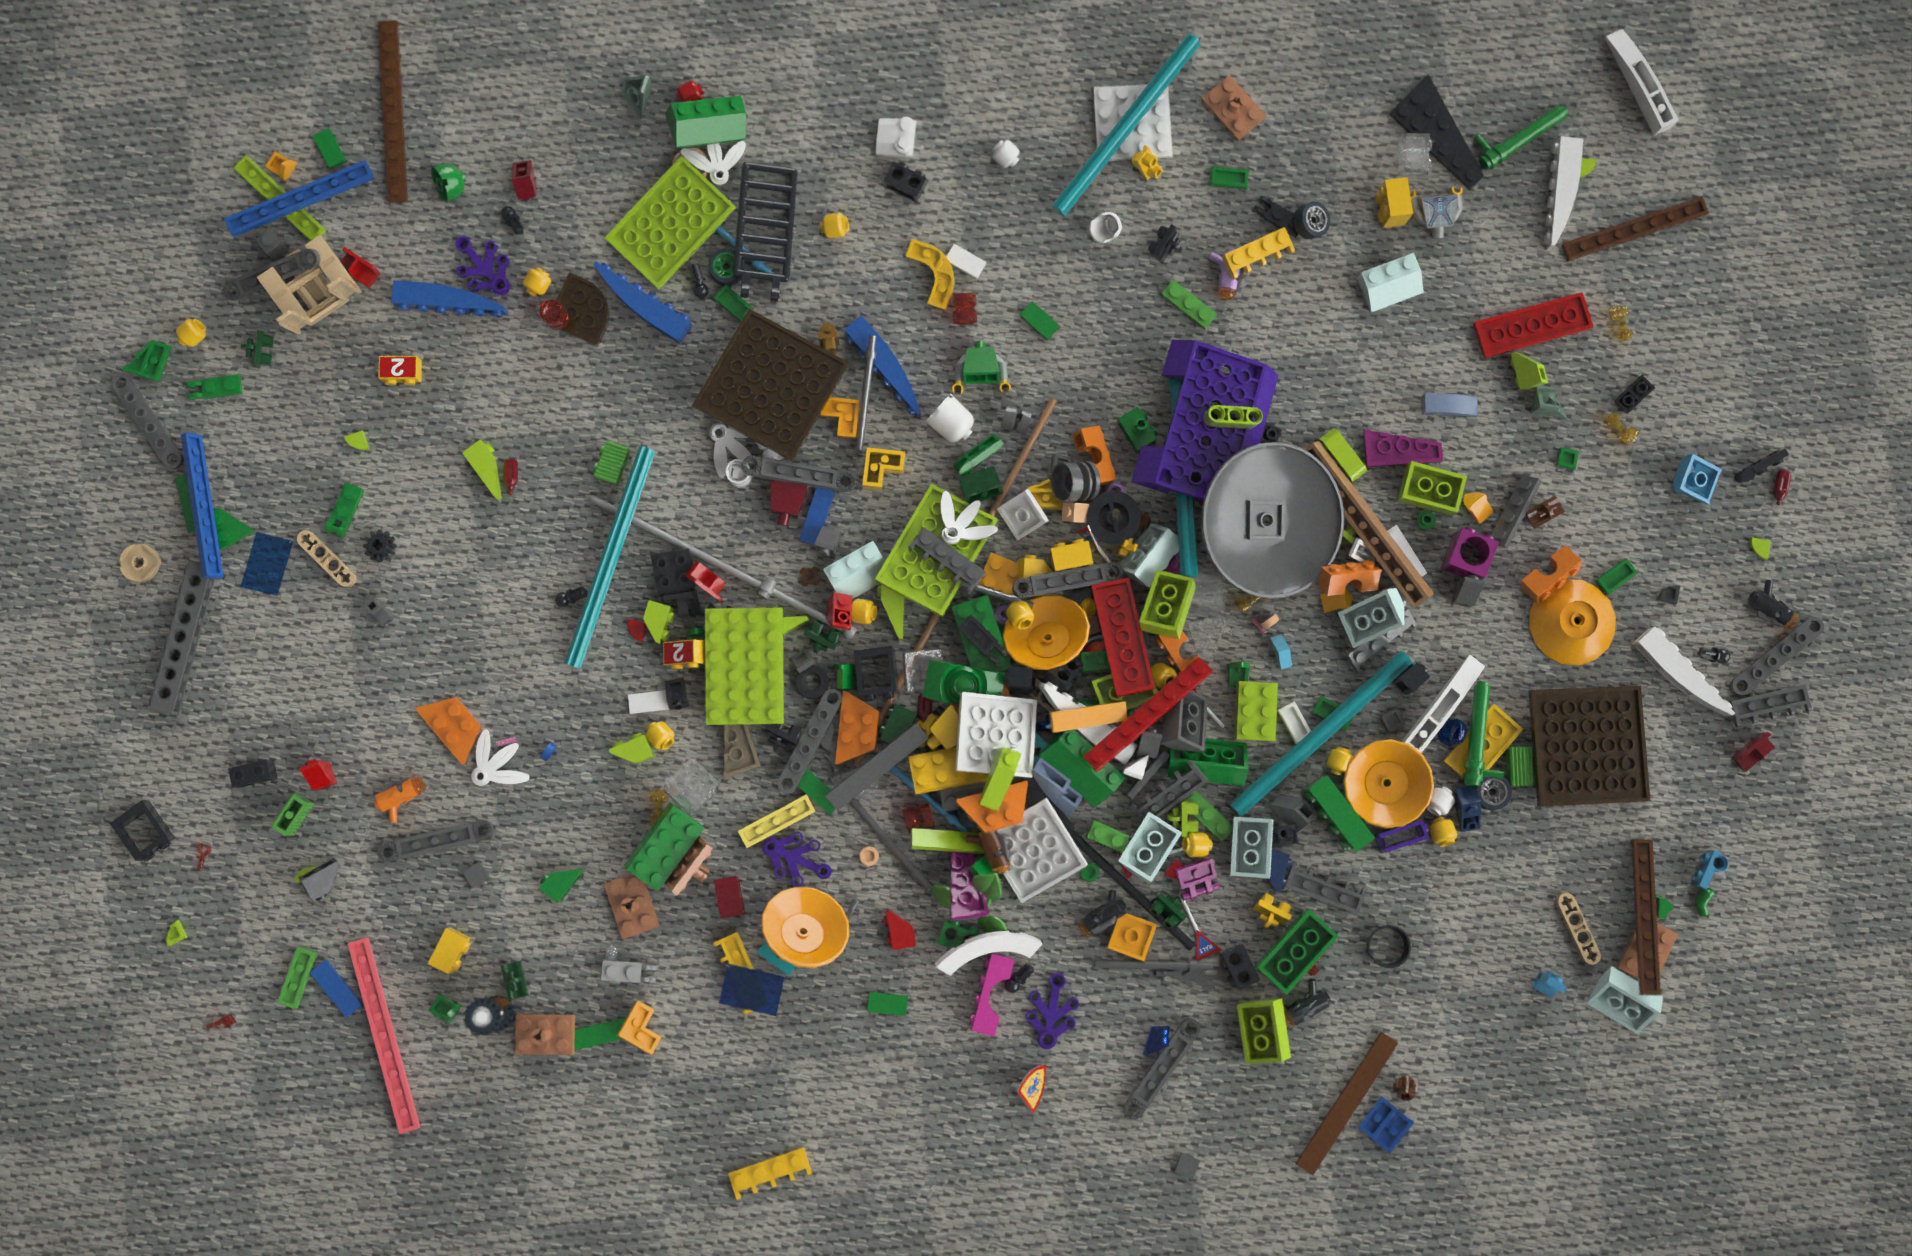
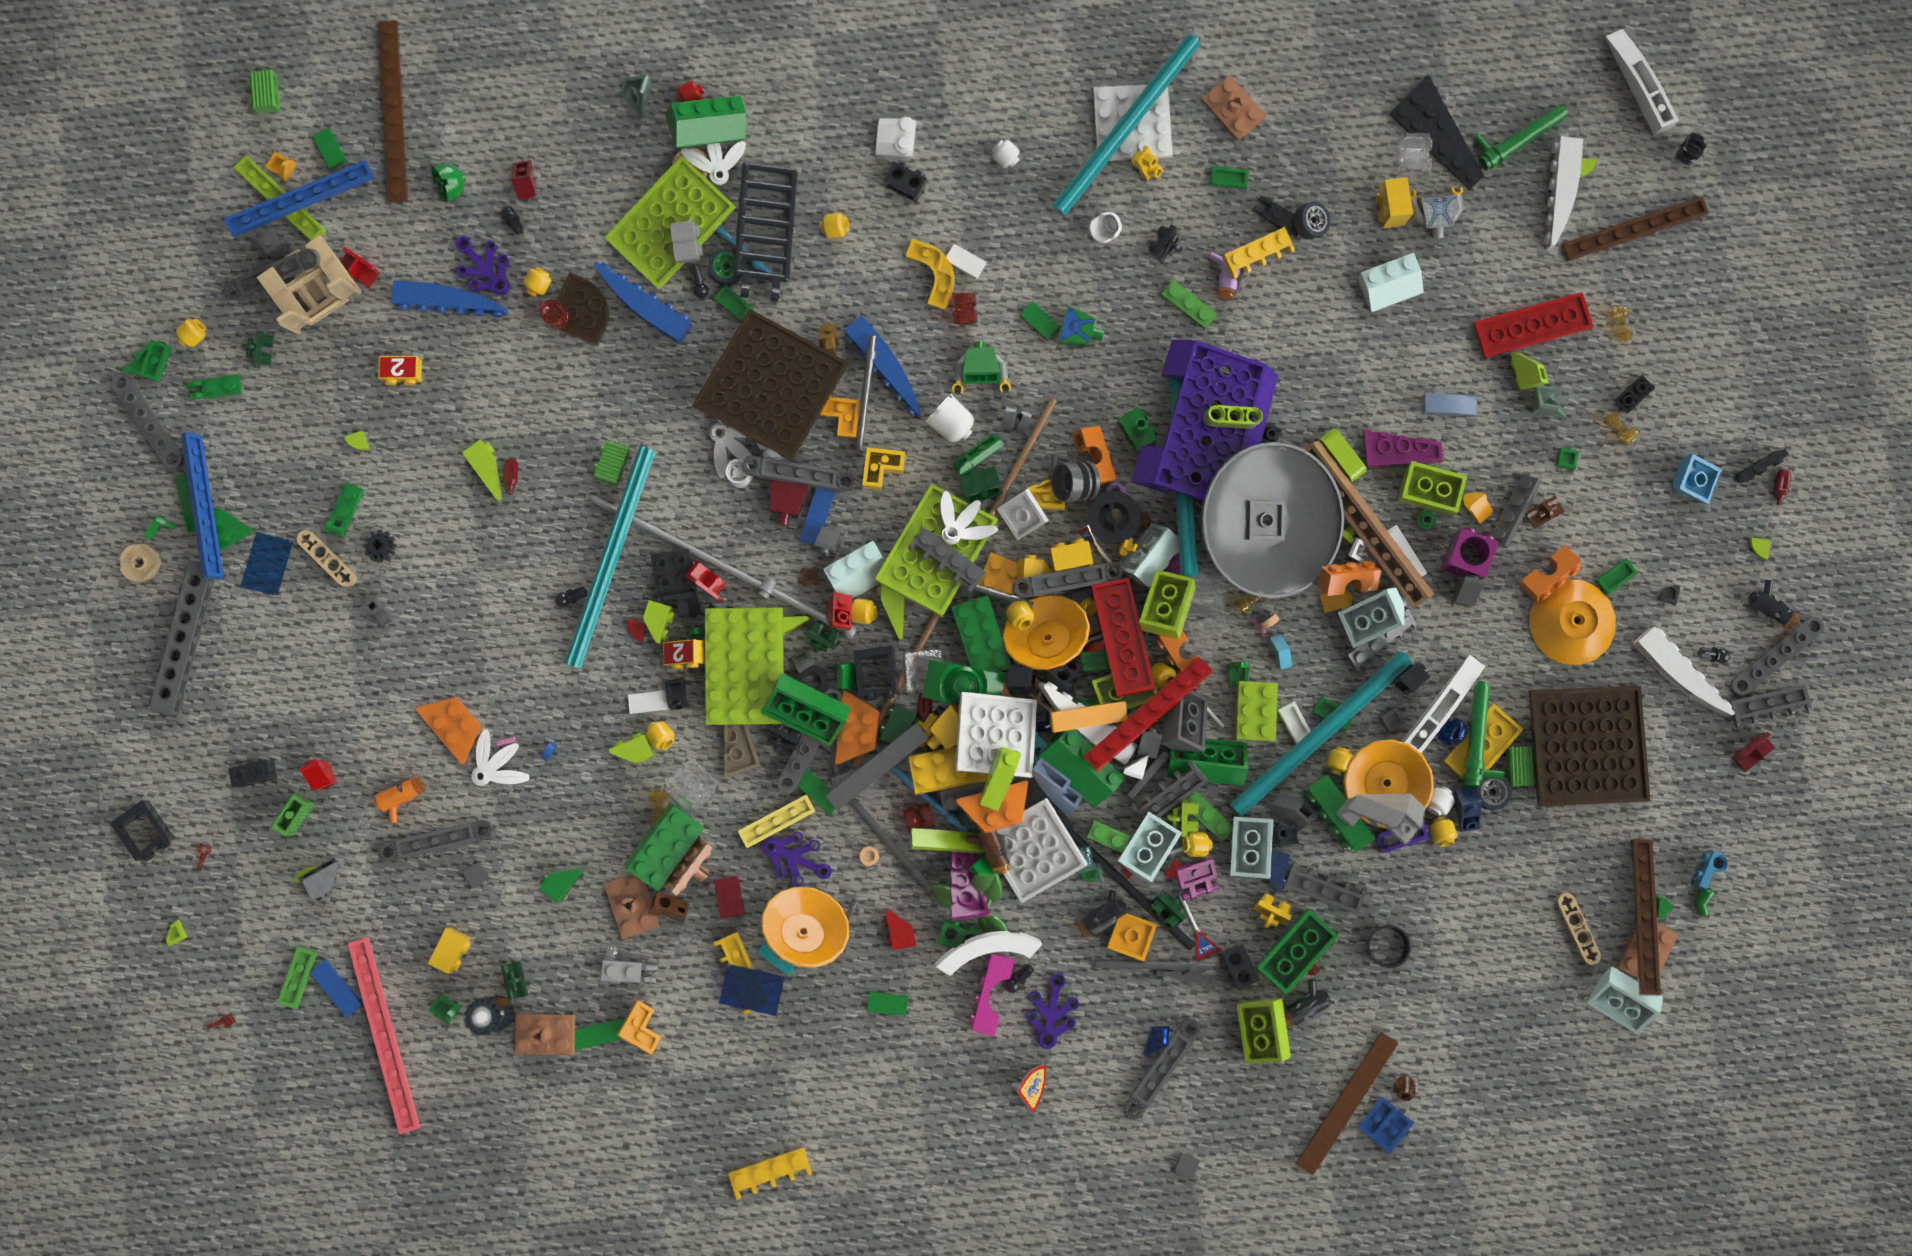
black hinge [957,615,1008,666] -> none
medium lavender plate [995,605,1009,624] -> none
light nougat brick [1062,502,1090,523] -> none
dark azure plate [1532,970,1567,998] -> none
none -> green tile [143,515,176,540]
none -> bright green brick [247,69,280,114]
none -> reddish brown leg [648,891,689,921]
none -> light grey brick [670,220,703,264]
none -> green slope [761,673,851,746]
none -> torso [1058,306,1104,347]
none -> clear light blue bracket [1075,846,1105,888]
none -> light grey panel [1336,794,1425,845]
none -> black gear [1676,132,1707,166]

